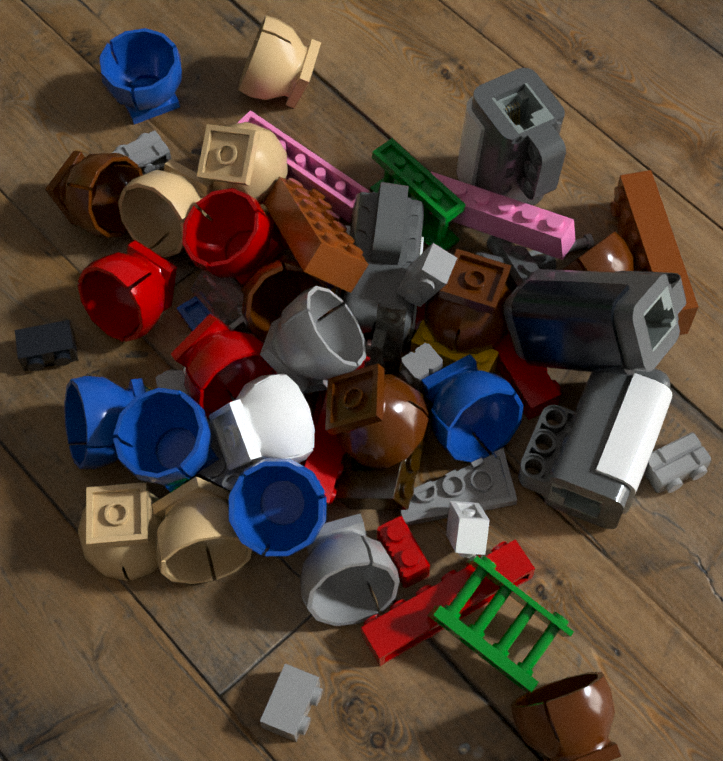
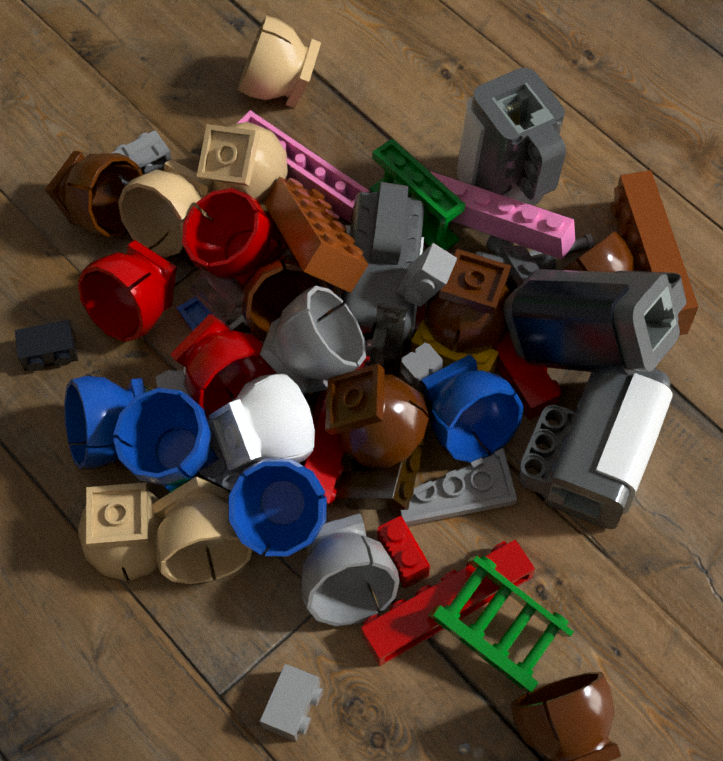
blue plate [100,28,182,125] -> none
white brick [446,501,490,558] -> none
light grey brick [644,432,711,494] -> none

